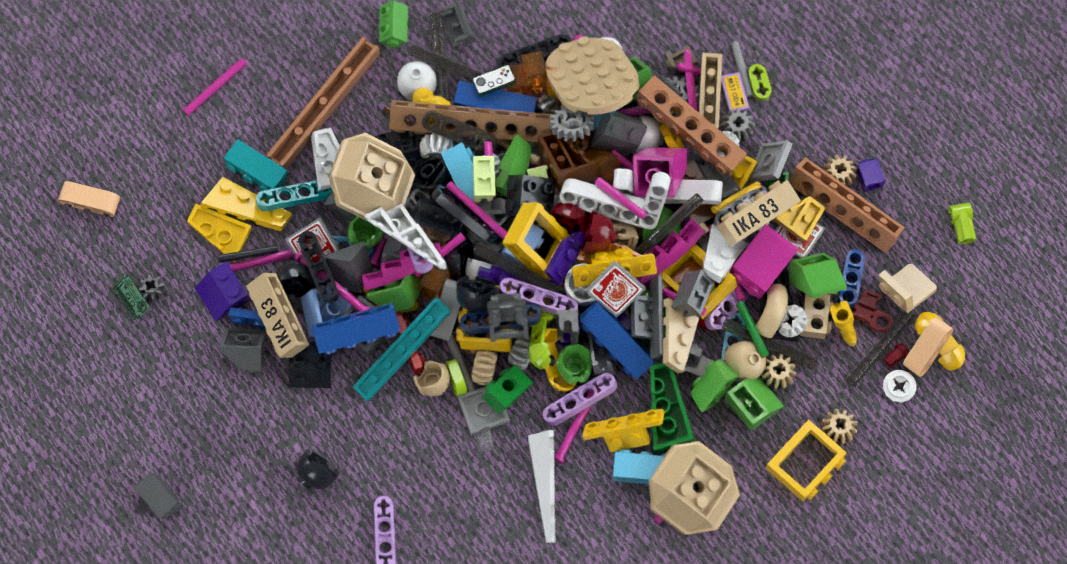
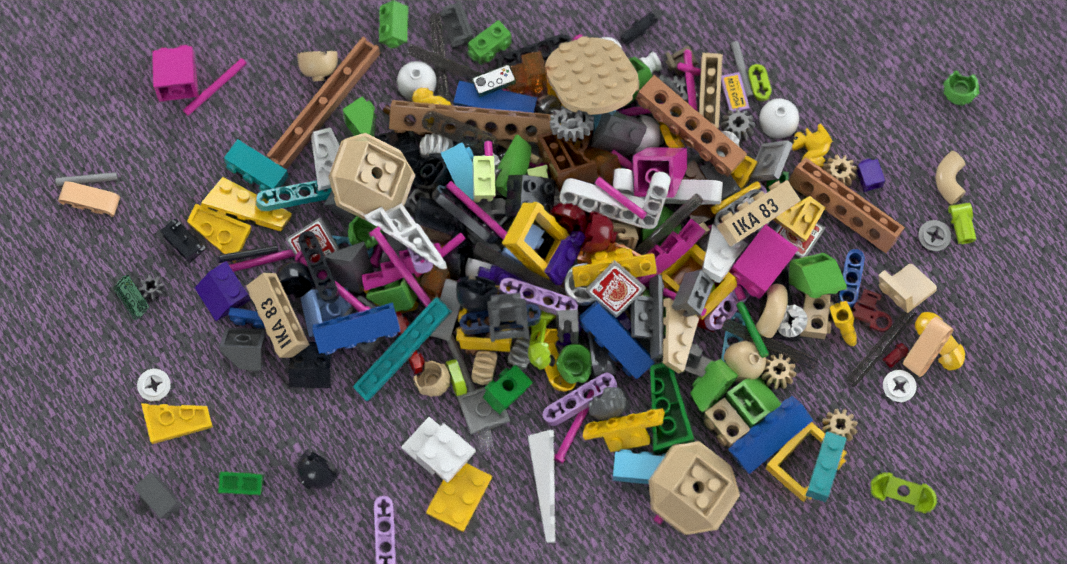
none -> light grey bar [56,172,117,186]
none -> white gear [137,369,171,402]
none -> yellow wing [141,403,213,444]
none -> dark pink slope [152,45,199,102]
none -> black hinge [160,219,206,264]
none -> green hinge [218,472,264,495]
none -> tan cylinder [297,51,338,81]
none -> bright green slope [342,97,377,137]
none -> dark pink bar [369,226,432,307]
none -> white bracket [401,417,476,483]
none -> yellow plate [426,463,493,532]
none -> bright green brick [468,20,511,65]
none -> dark grey hair [589,387,627,420]
none -> black pin [620,12,658,46]
none -> white wheel [639,52,662,73]
none -> tan brick [704,398,750,448]
none -> blue brick [728,396,813,474]
none -> white cylinder [759,98,799,139]
none -> yellow animal [792,123,832,168]
none -> teal brick [805,431,847,502]
none -> lime piece [870,473,937,513]
none -> light grey gear [918,220,951,252]
none -> tan cylinder [935,151,966,205]
none -> bright green hair [944,71,979,106]

